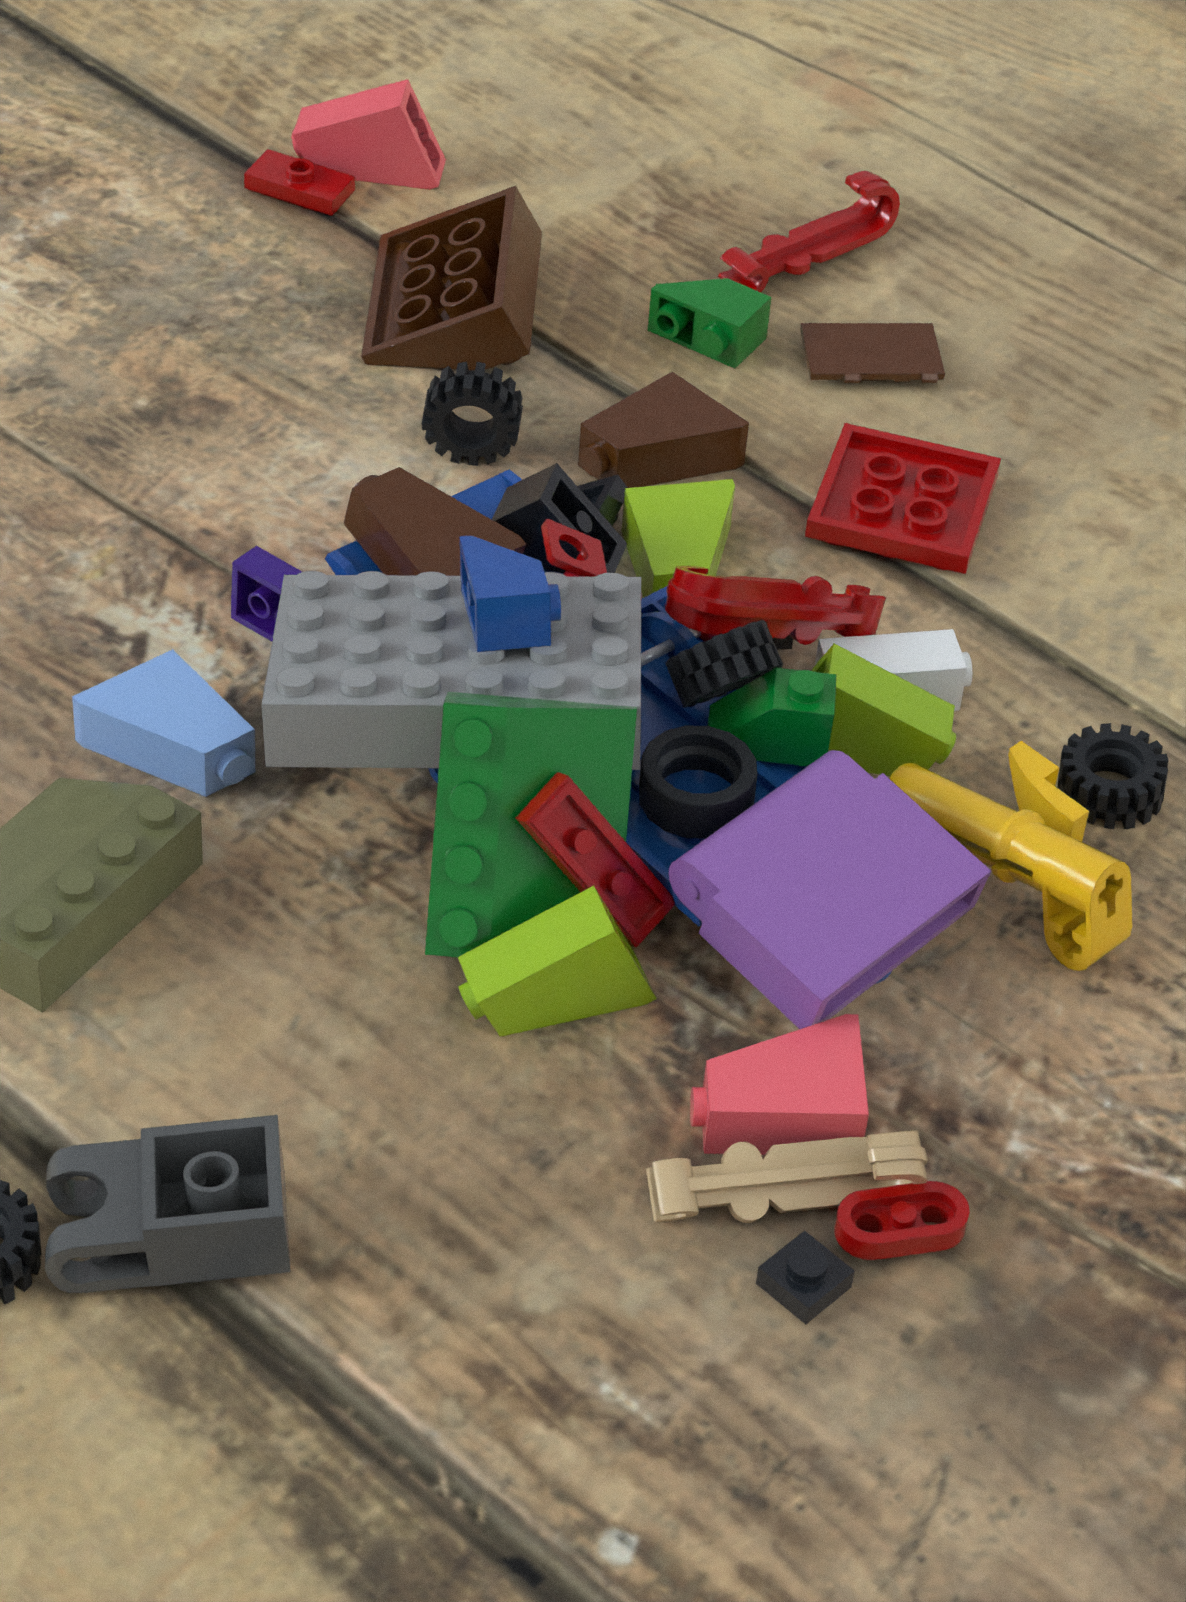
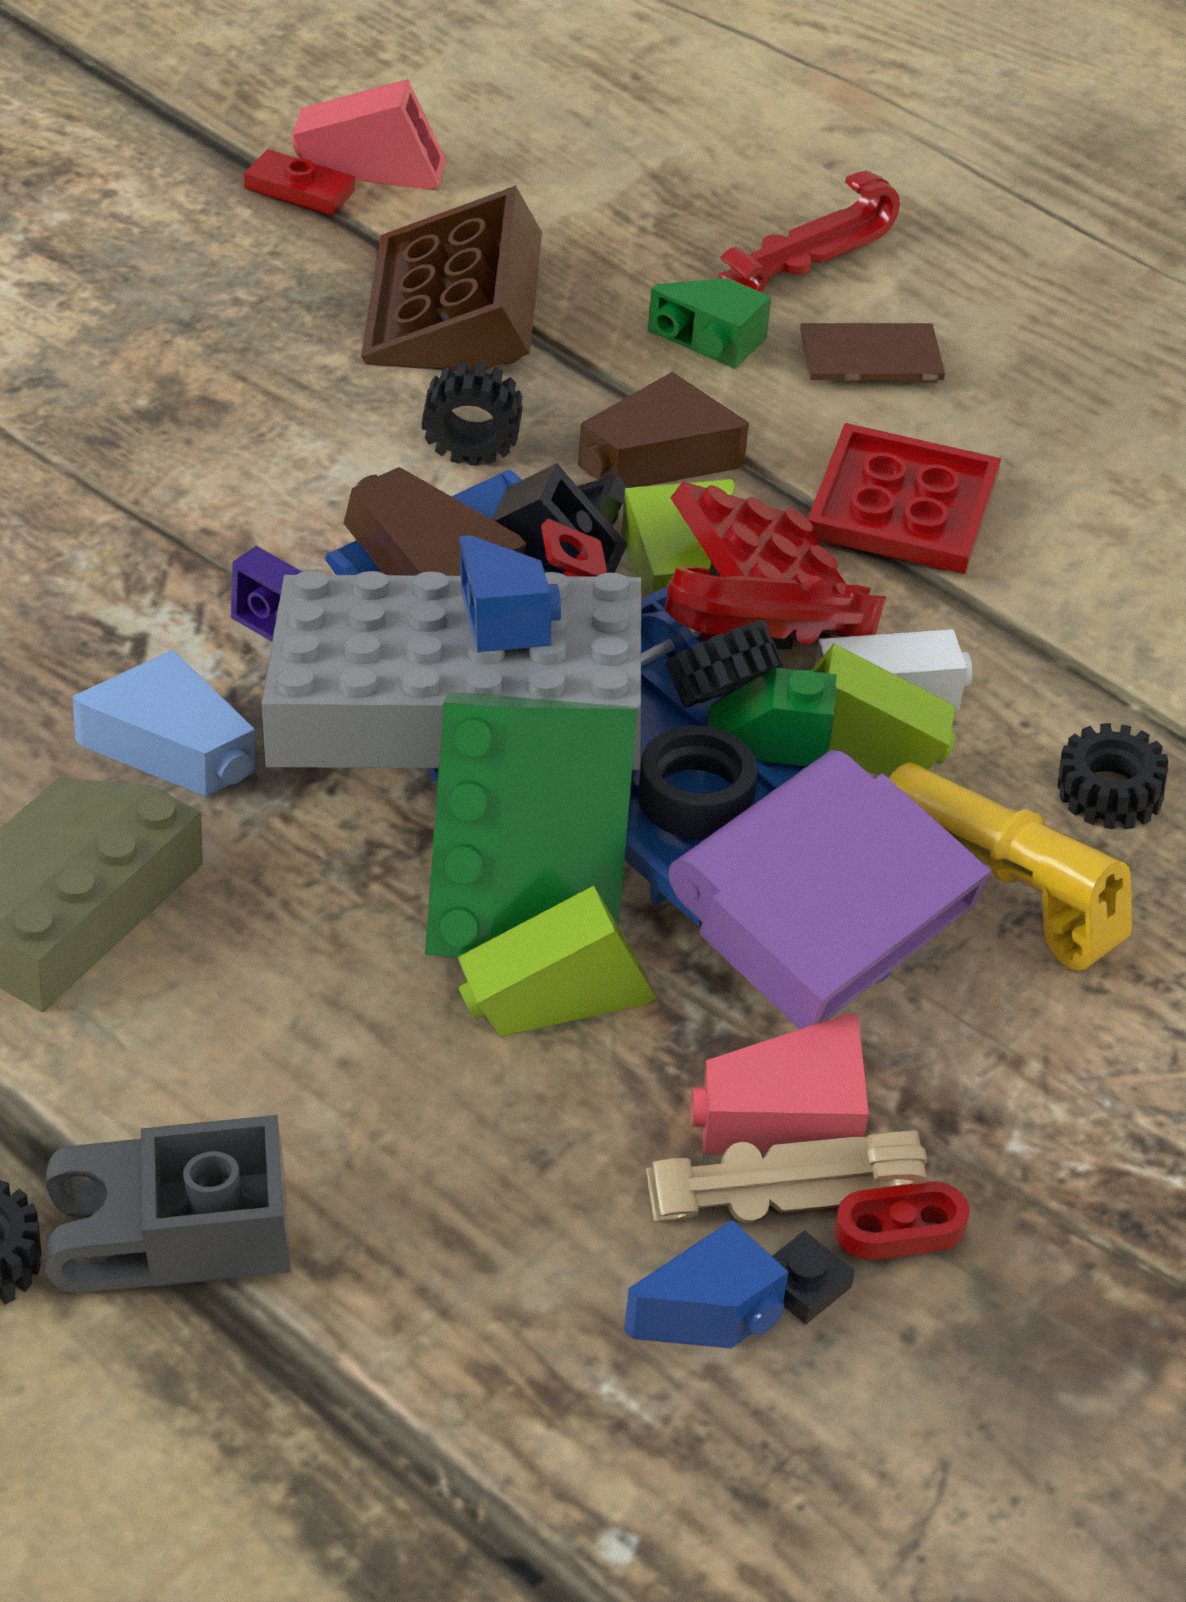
red tile [516,772,675,948] -> none
yellow slope [1008,741,1089,842] -> none
none -> blue slope [624,1220,788,1349]
none -> red plate [670,481,847,637]

